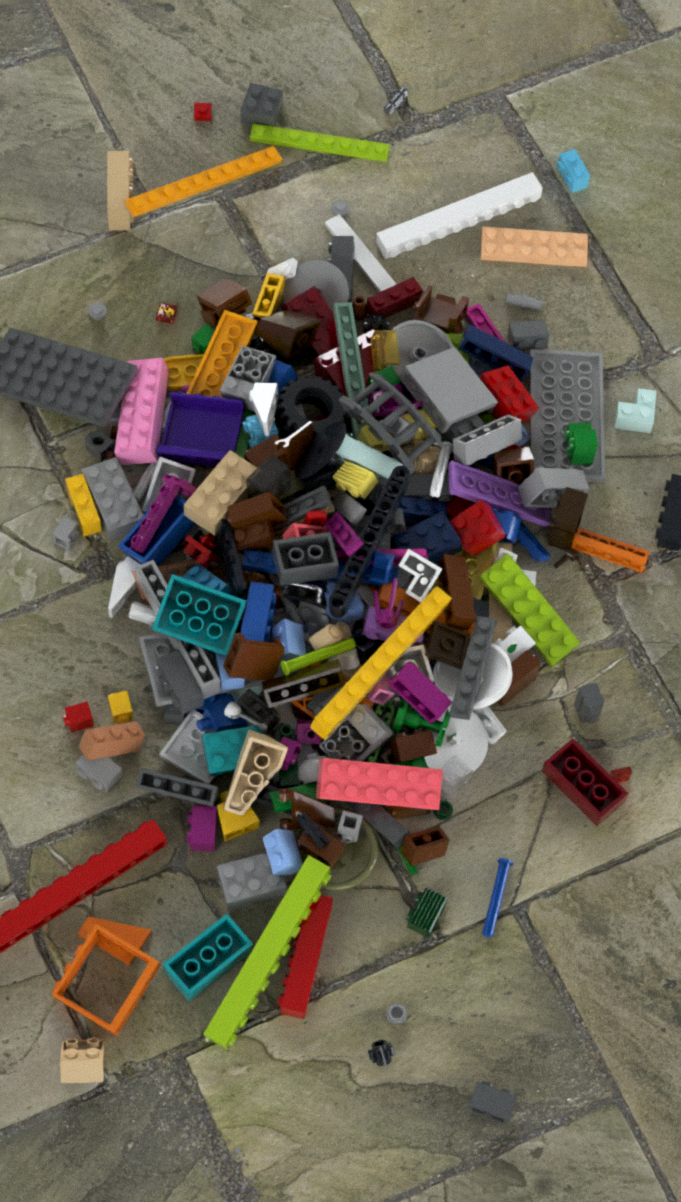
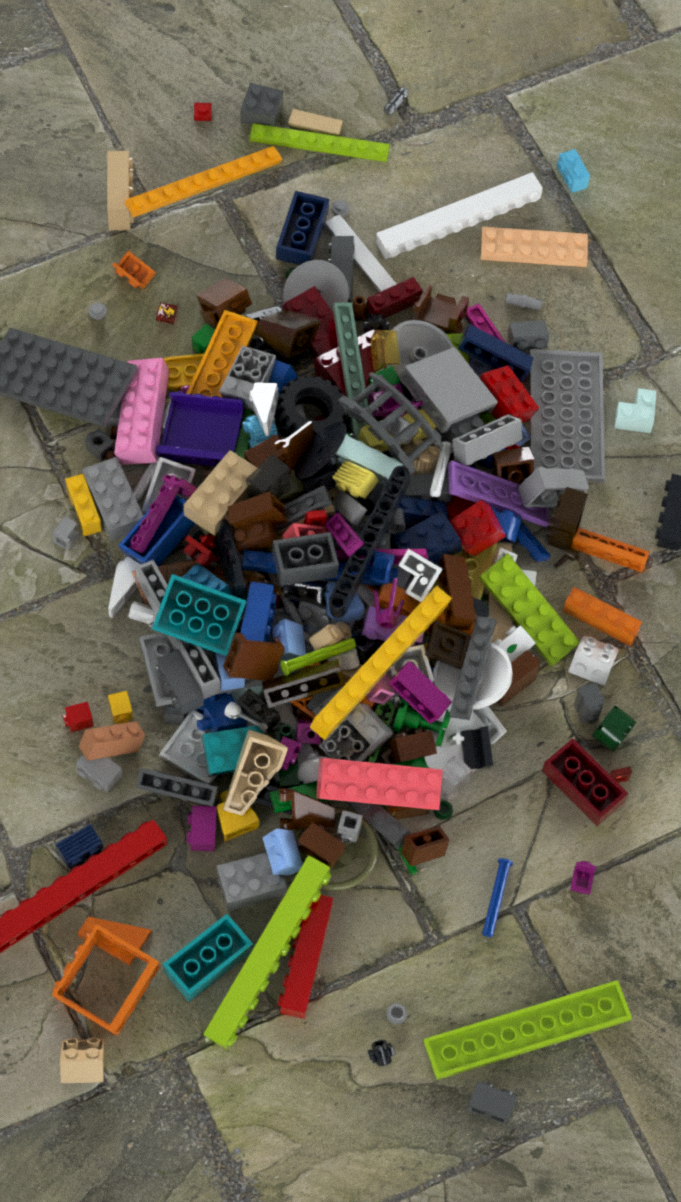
yellow slope [252,273,285,318] -> none
white plate [267,258,298,280] -> none
black pin [295,810,331,850] -> none
dark green brick [406,888,448,938] -> none
green brick [564,423,598,465] -> none
none -> dark blue brick [55,824,103,869]
none -> orange bracket [112,251,156,289]
none -> dark blue brick [276,191,329,265]
none -> tan tile [288,109,343,136]
none -> lime plate [423,980,632,1080]
none -> black panel [460,726,493,770]
none -> orange brick [563,587,642,647]
none -> white bracket [568,636,619,686]
none -> magenta bracket [570,861,596,895]
none -> dark green brick [592,705,637,752]

